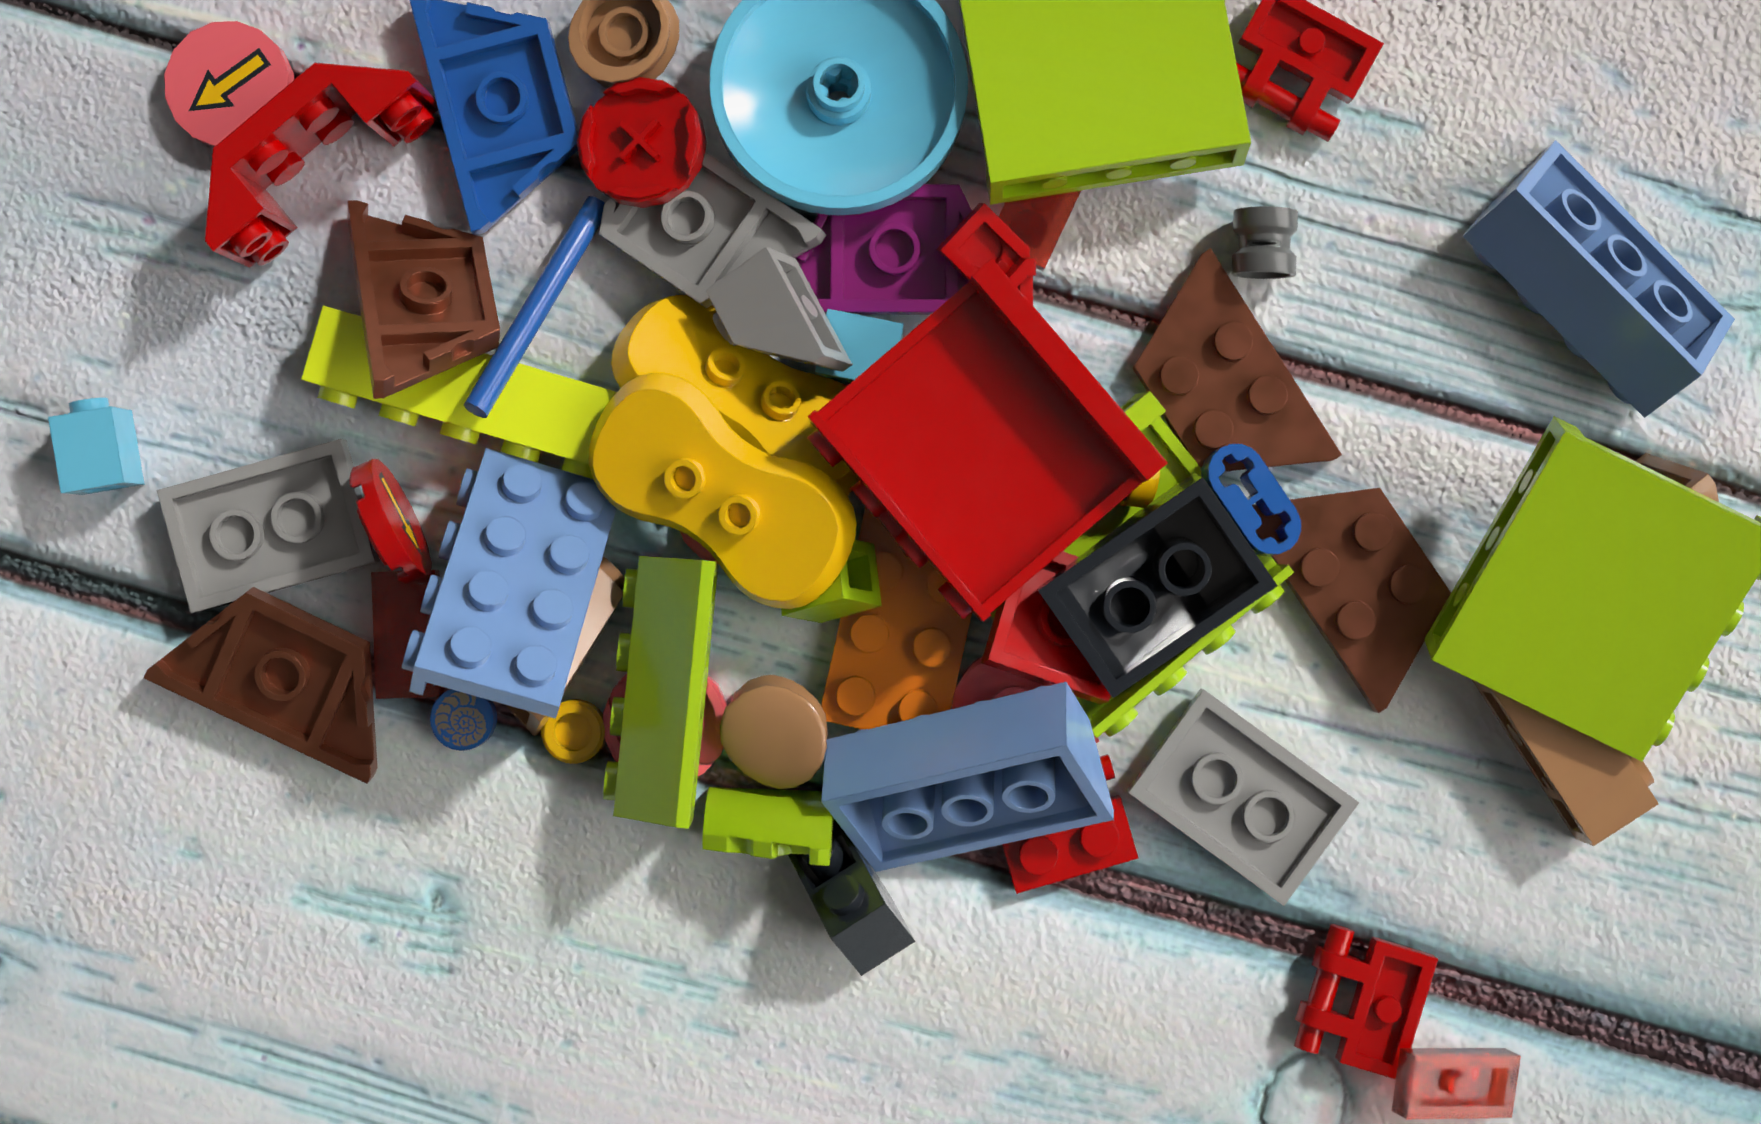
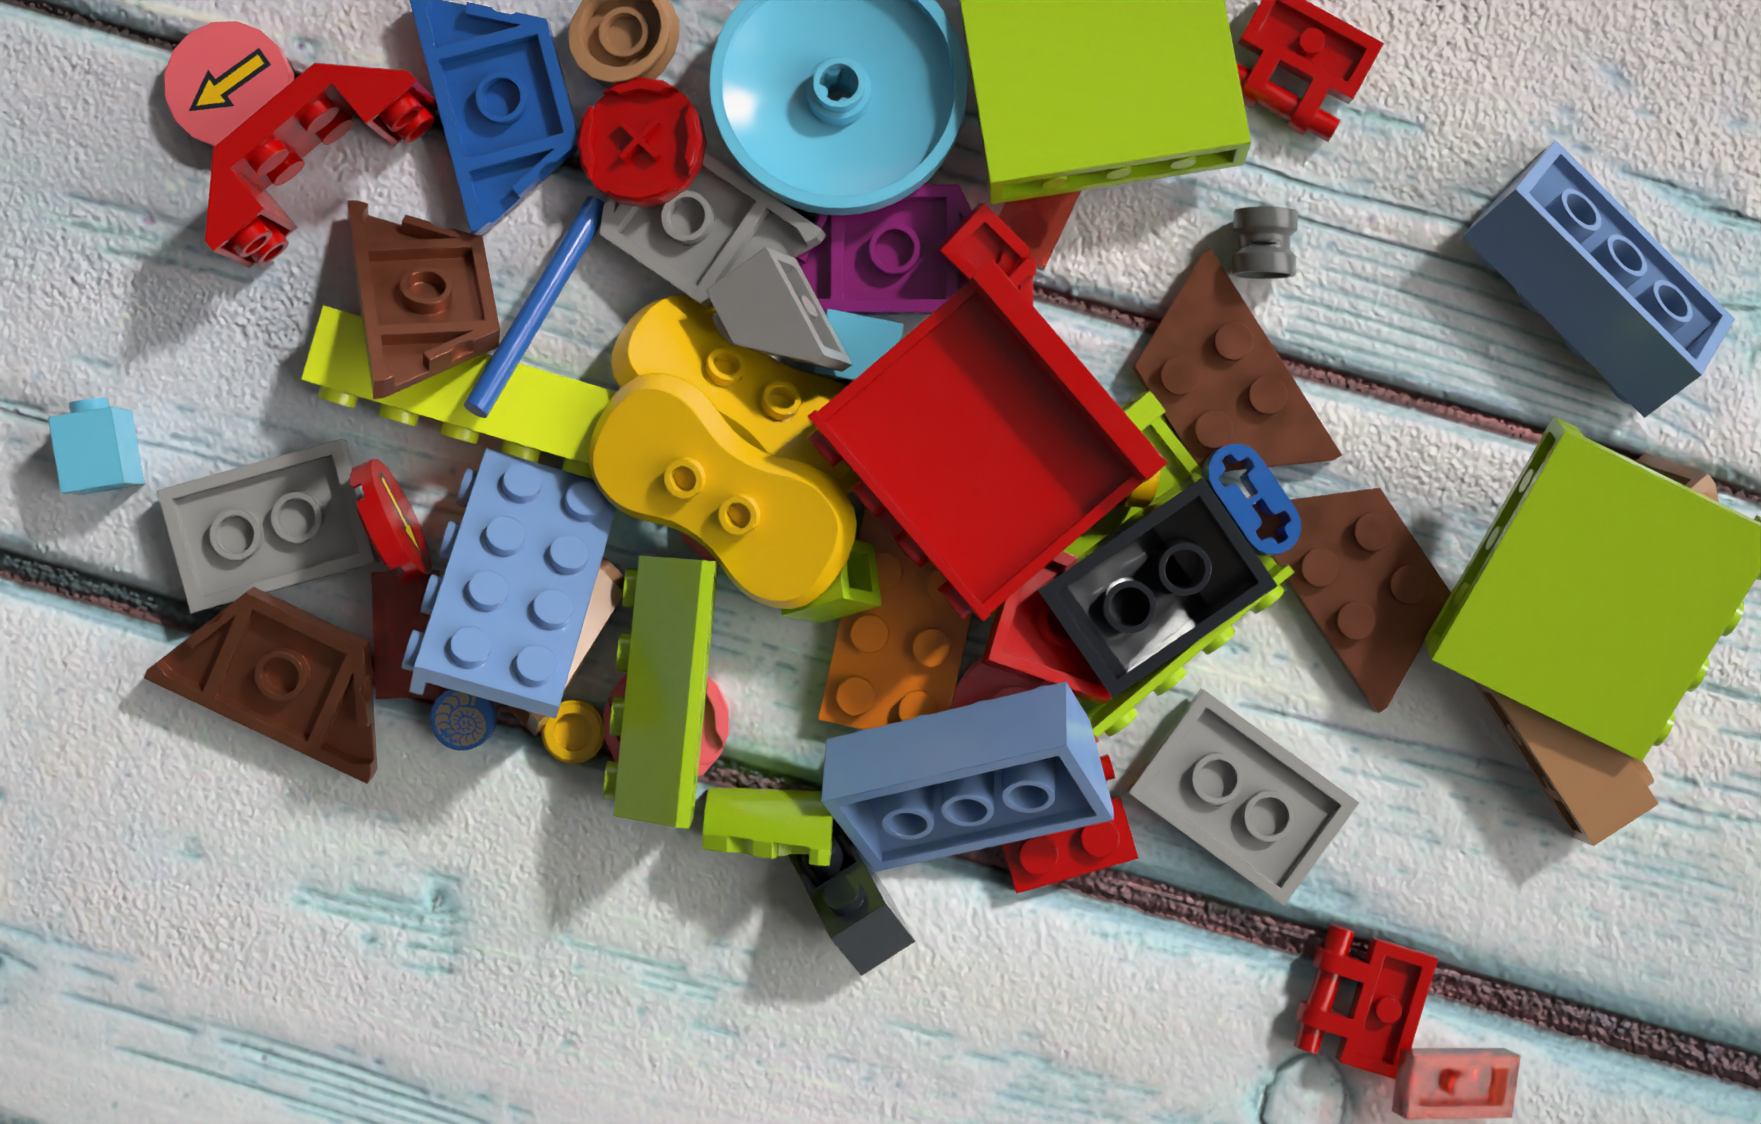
medium nougat piece [720,675,828,789] -> none

